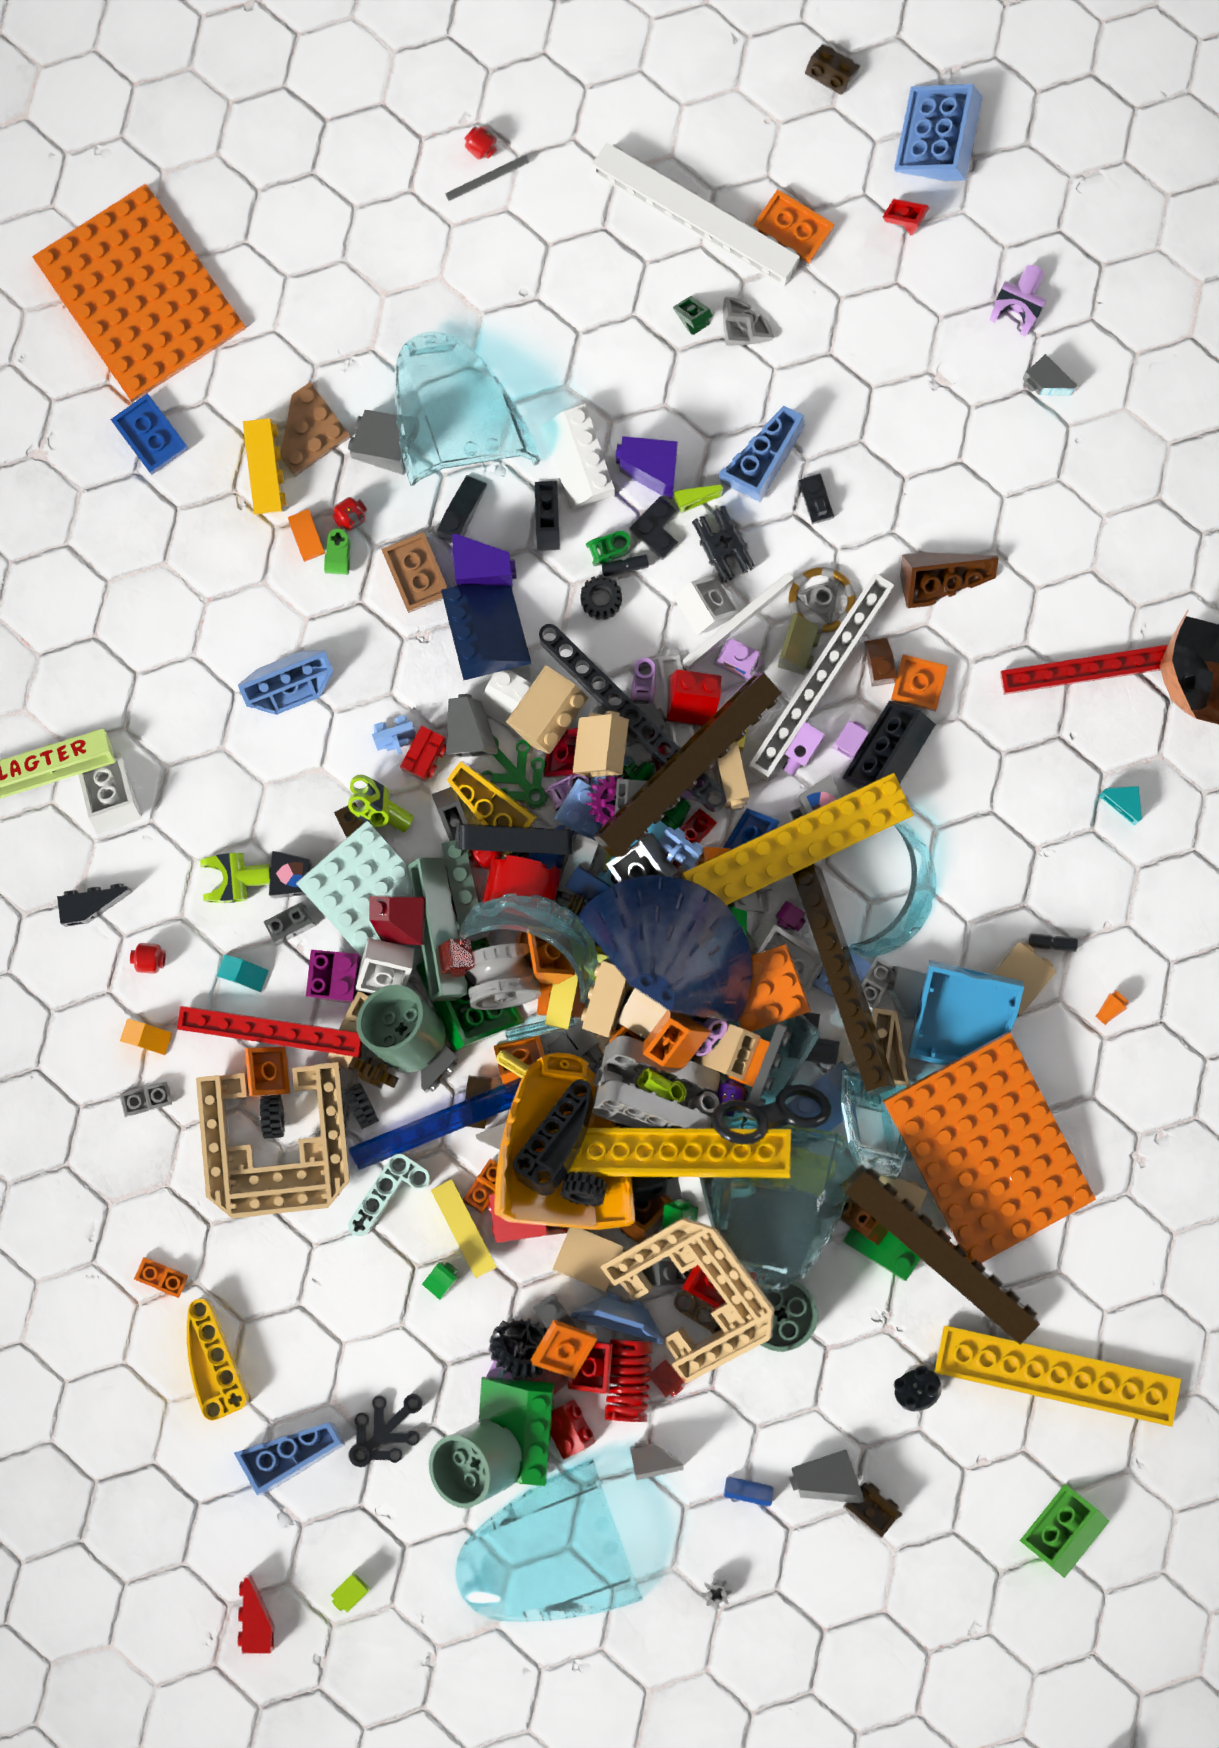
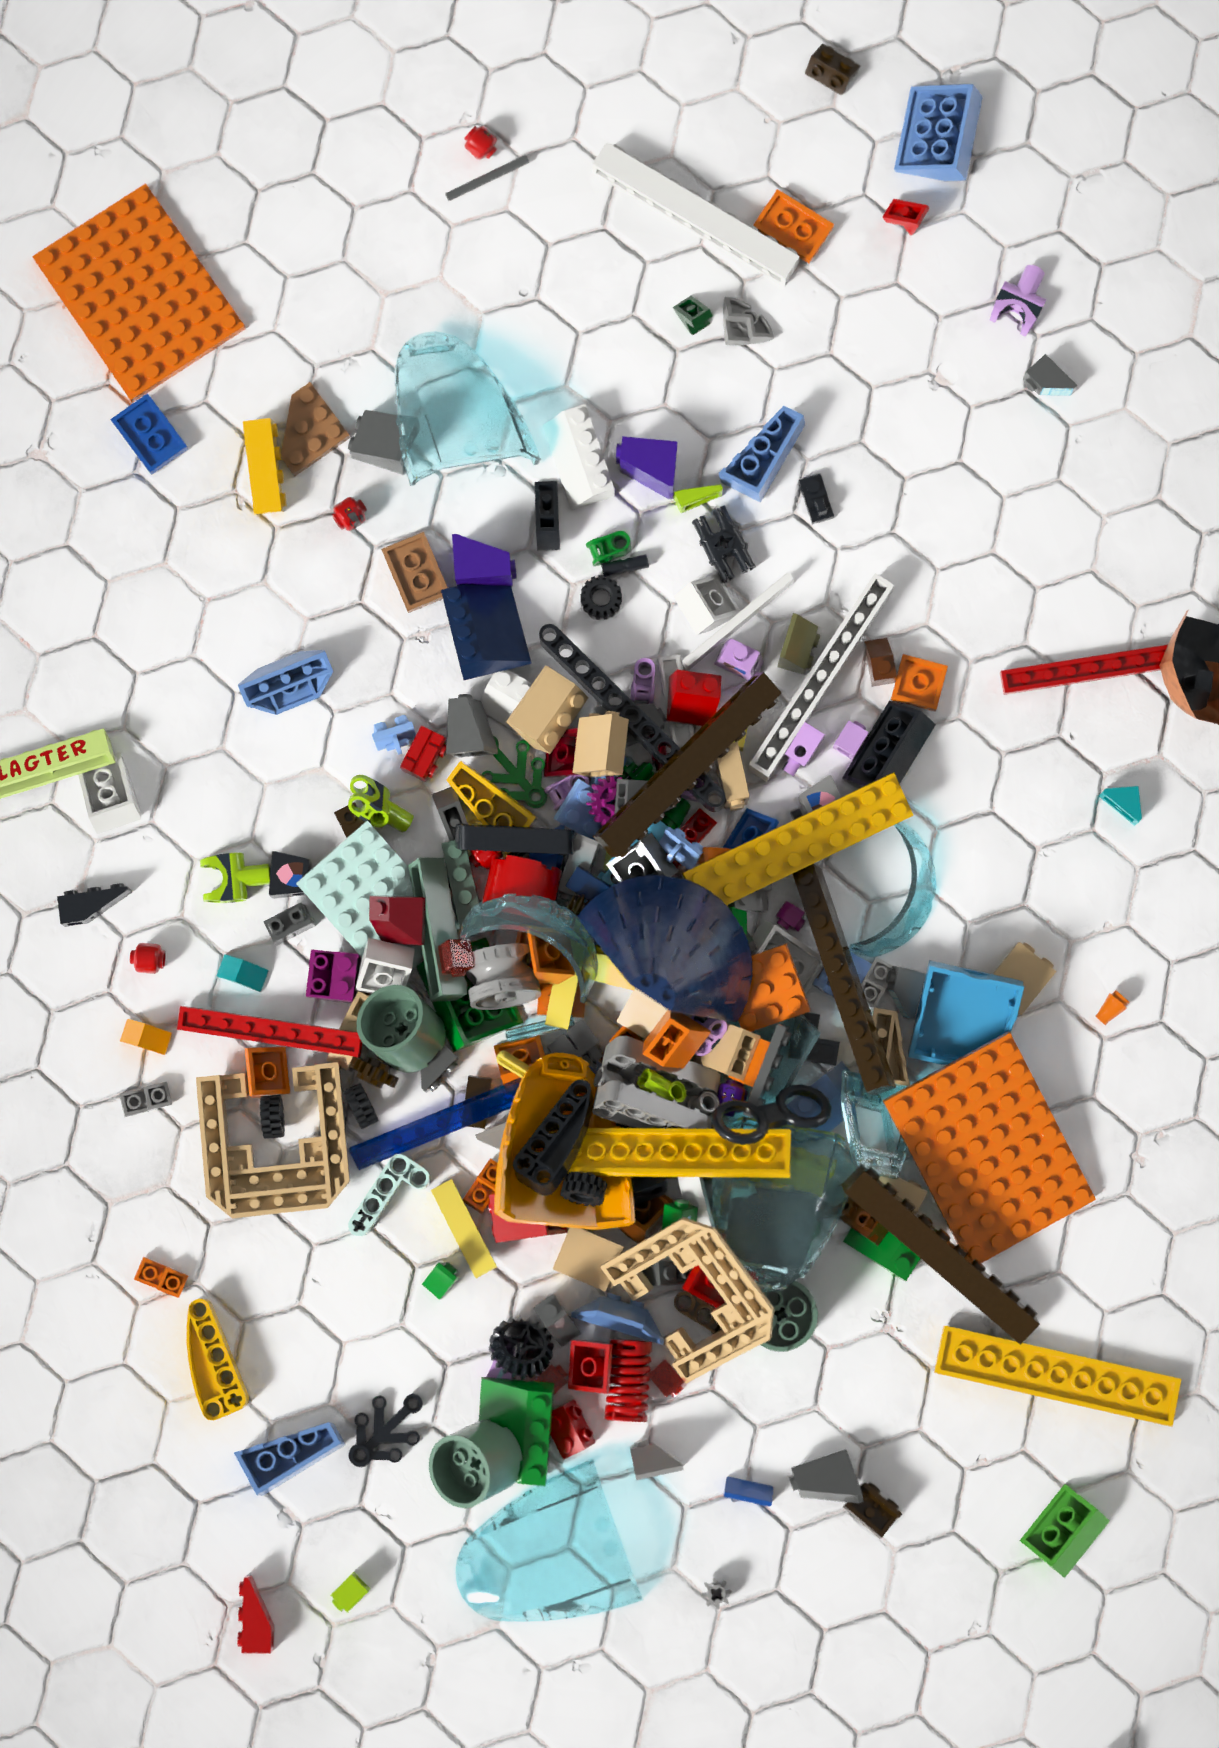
orange slope [288,509,326,562] -> none
bright green piece [324,528,351,575] -> none
black slope [437,475,488,543] -> none
orange plate [531,1320,597,1379] -> none
tan wedge [581,958,630,1038] -> none
black plate [629,496,679,561] -> none
light grey piece [788,567,856,633] -> none
black plate [894,1366,942,1412] -> none
reddish brown wedge [900,552,999,609] -> none
black piece [1028,933,1078,952] -> none

